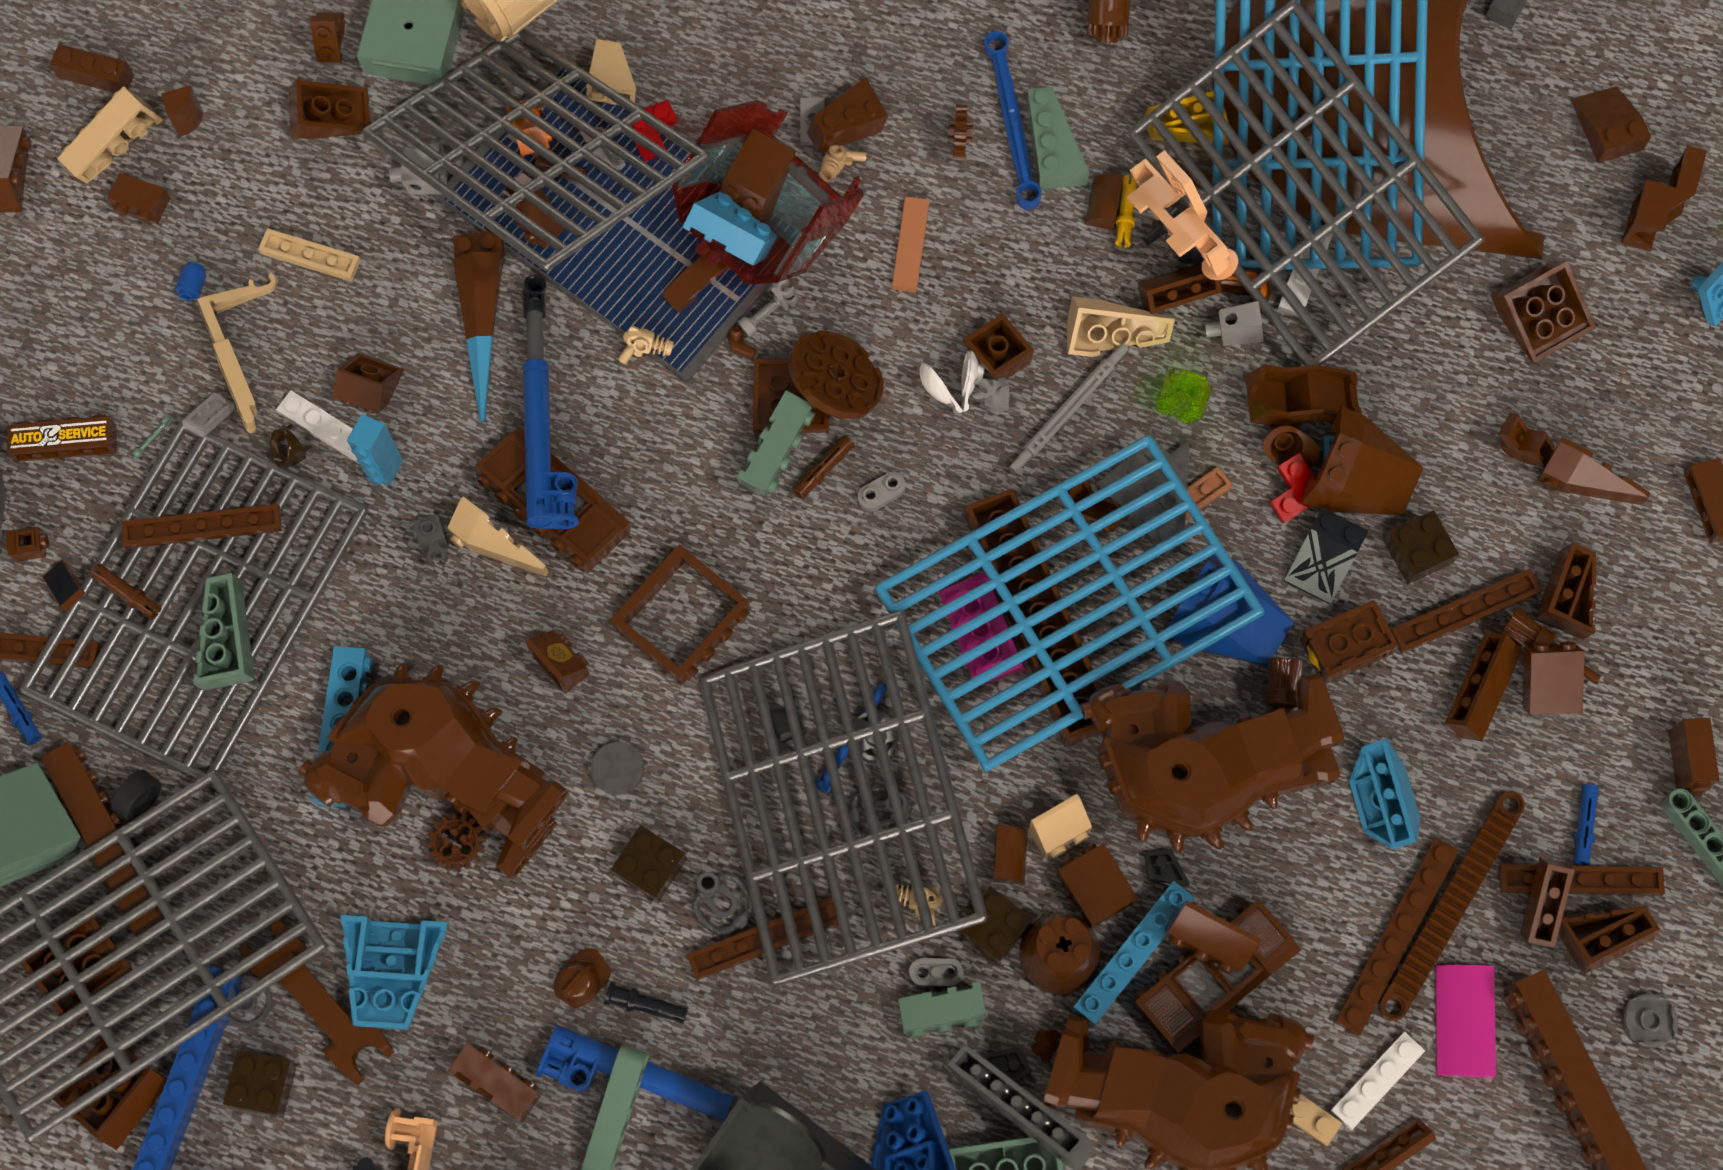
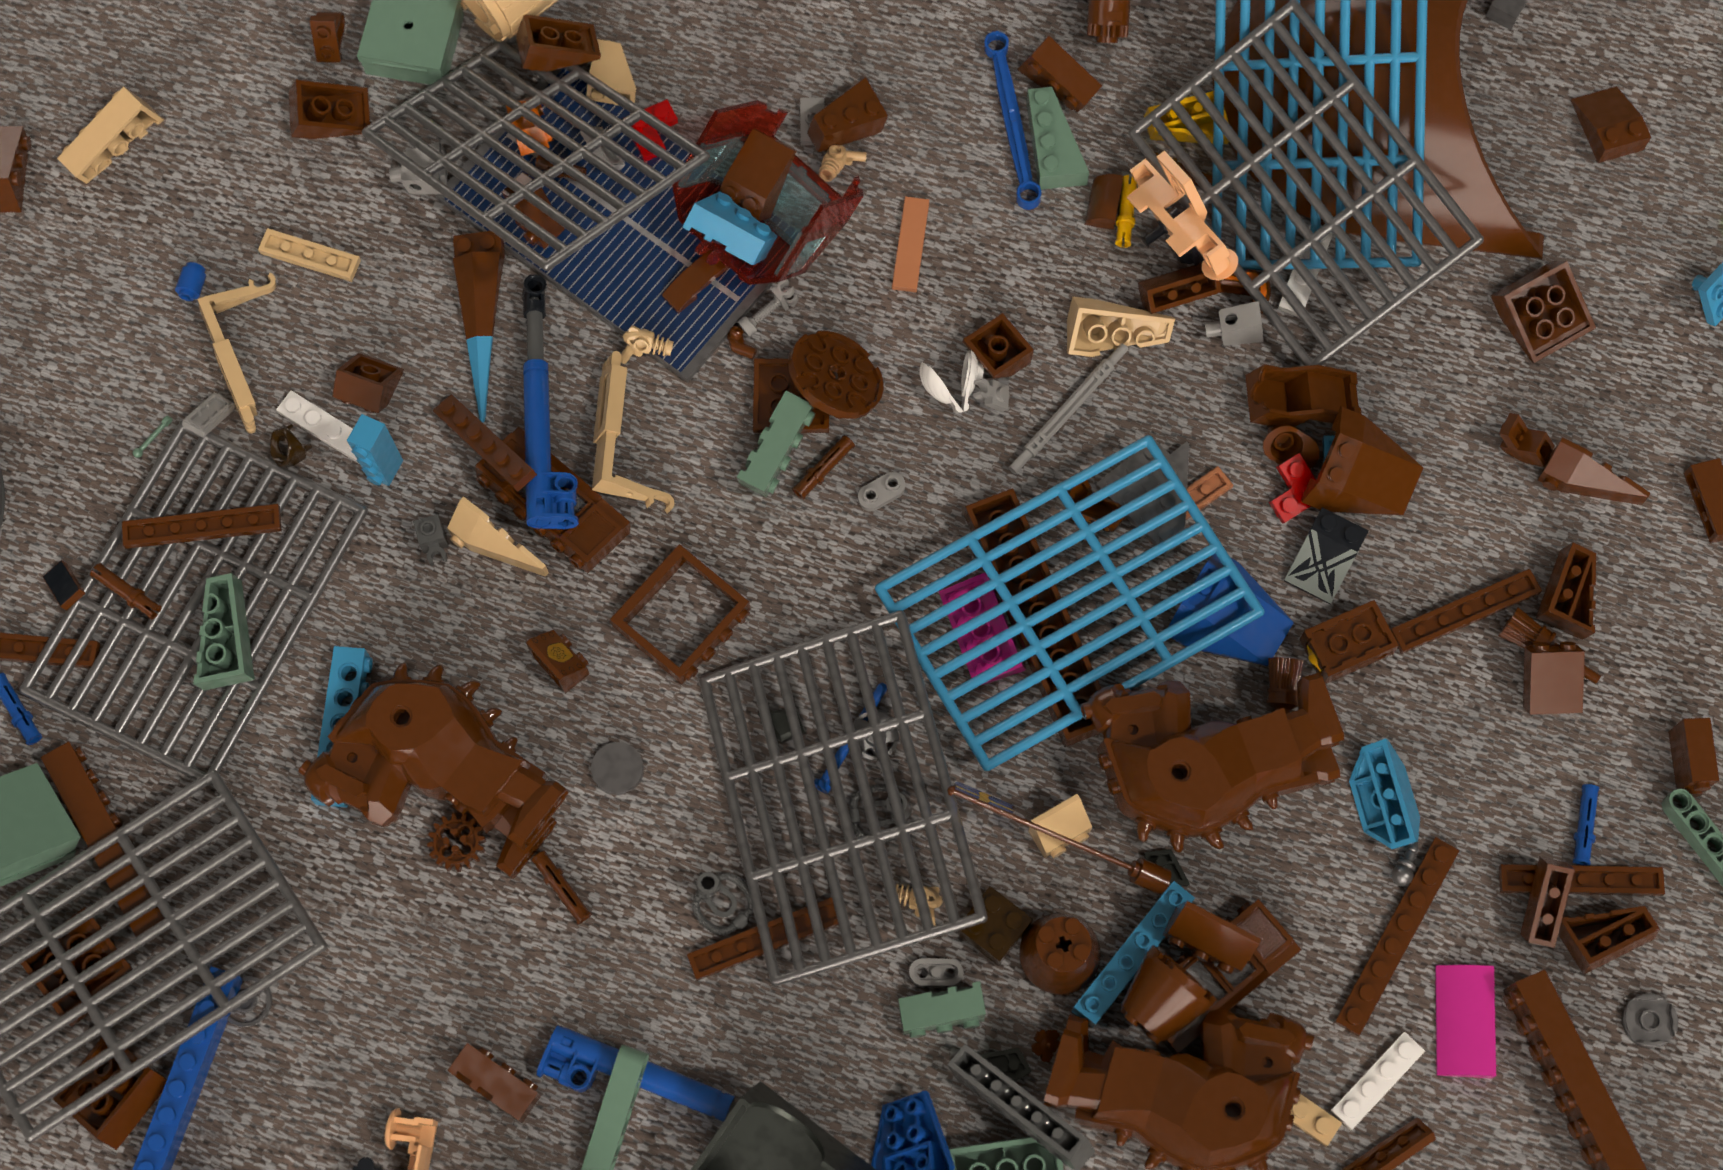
reddish brown window [6,527,49,562] -> none
reddish brown brick [7,414,117,462] -> none
reddish brown brick [49,44,134,93] -> none
reddish brown brick [107,173,170,223] -> none
black tyre [111,770,161,822] -> none
reddish brown brick [161,85,203,137] -> none
dark brown brick [223,1050,297,1118] -> none
reddish brown piece [238,920,395,1085] -> none
dark azure wedge [341,915,449,1030] -> none
reddish brown piece [553,948,611,1008] -> none
black pin [604,981,688,1024] -> none
dark brown brick [611,825,687,903] -> none
reddish brown gear [948,104,973,159] -> none
reddish brown brick [993,825,1028,885] -> none
reddish brown brick [1056,843,1138,928] -> none
clear neon green brick [1155,369,1214,425] -> none
reddish brown gear [1378,791,1525,1022] -> none
dark brown brick [1383,510,1459,584] -> none
reddish brown brick [1445,632,1522,741] -> none
reddish brown piece [1621,145,1707,252] -> none
none -> reddish brown plate [432,394,537,492]
none -> reddish brown slope [516,14,601,72]
none -> reddish brown pin [531,850,592,925]
none -> tan hinge [592,351,674,514]
none -> reddish brown flag [947,782,1171,895]
none -> reddish brown wedge [1017,36,1102,113]
none -> reddish brown cone [1120,945,1218,1044]
none -> flat silver bar [1391,841,1419,886]

